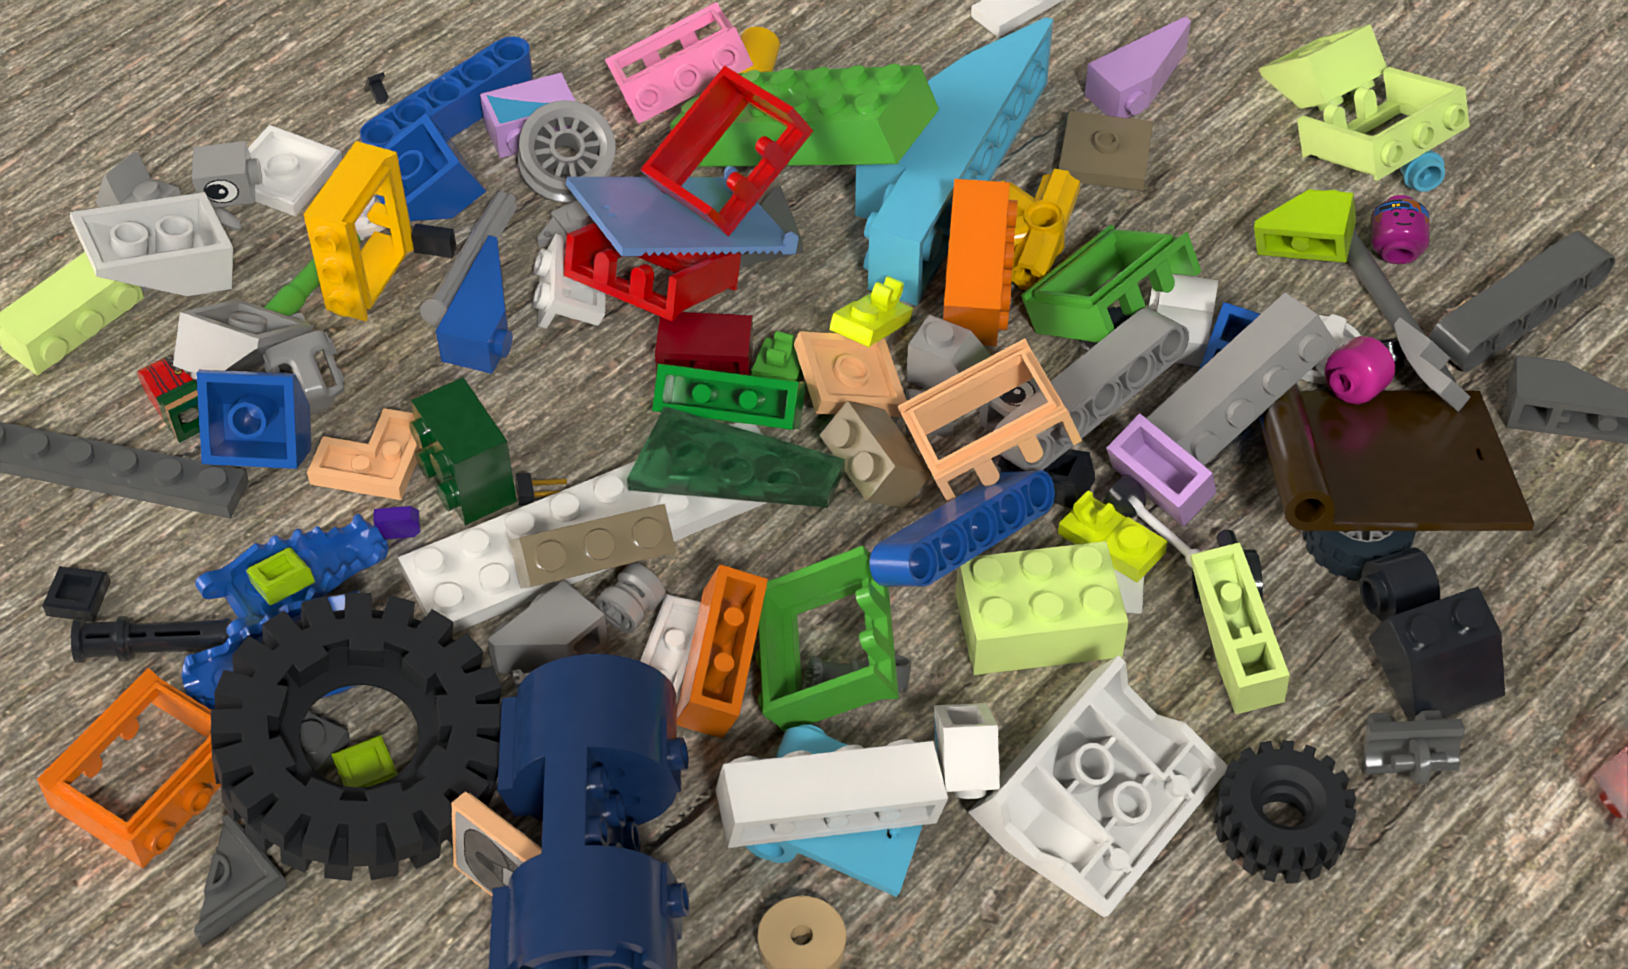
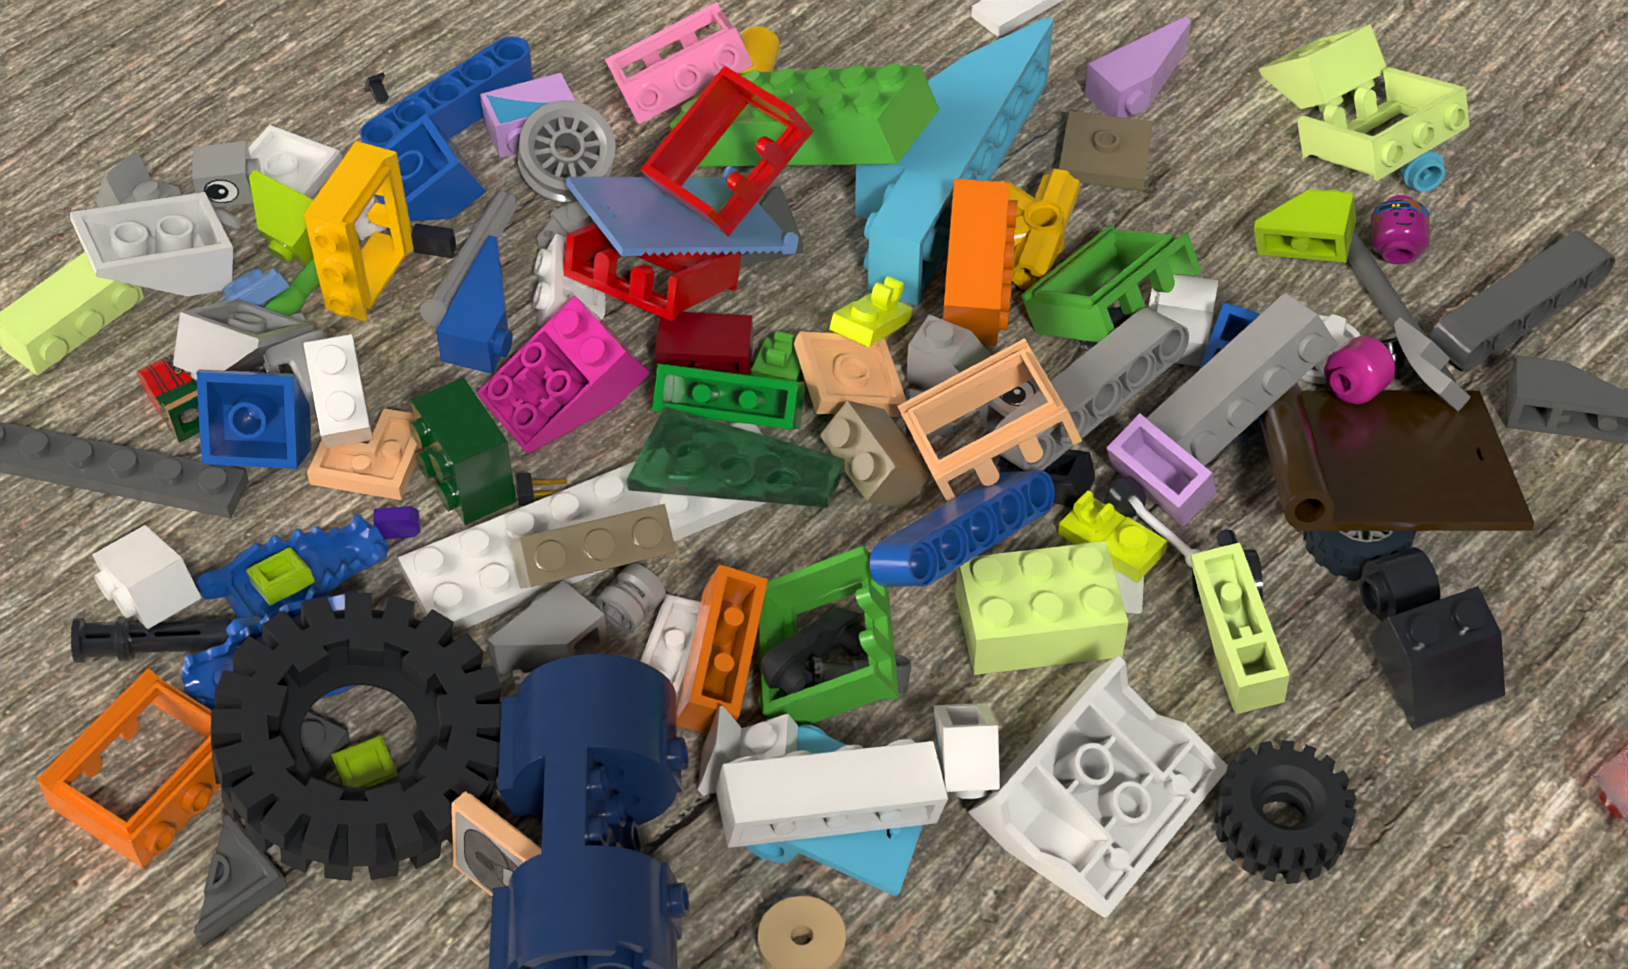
black tile [42,566,111,622] -> none
dark grey hips [1362,710,1465,785] -> none
none -> white brick [92,525,201,629]
none -> medium blue plate [220,268,290,307]
none -> lime slope [249,169,313,266]
none -> white brick [303,334,374,449]
none -> dark pink slope [476,295,650,453]
none -> white slope [698,705,798,796]
none -> black piece [760,607,866,695]

